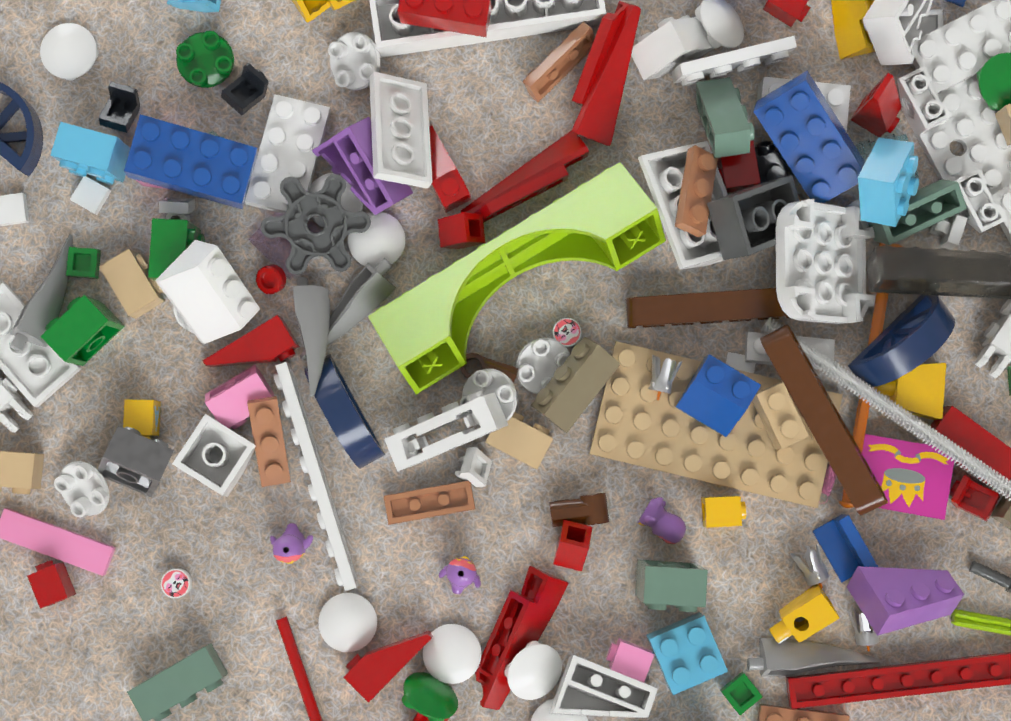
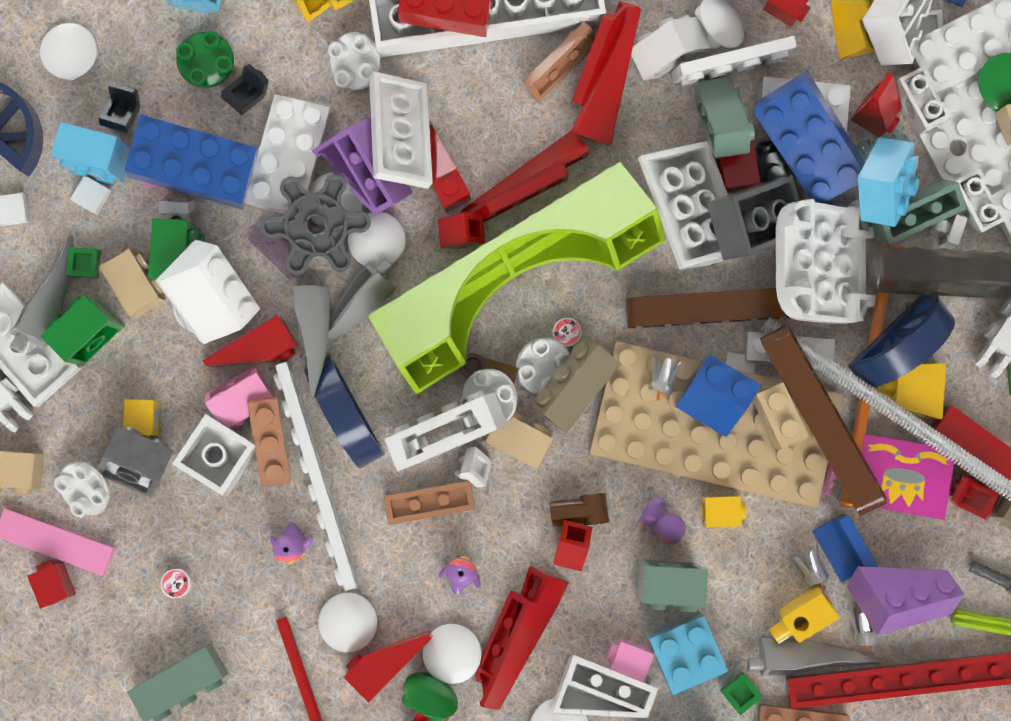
red tile [256,264,286,294] -> none
white dish [504,641,562,700] -> none
nougat plate [675,145,718,238] -> none

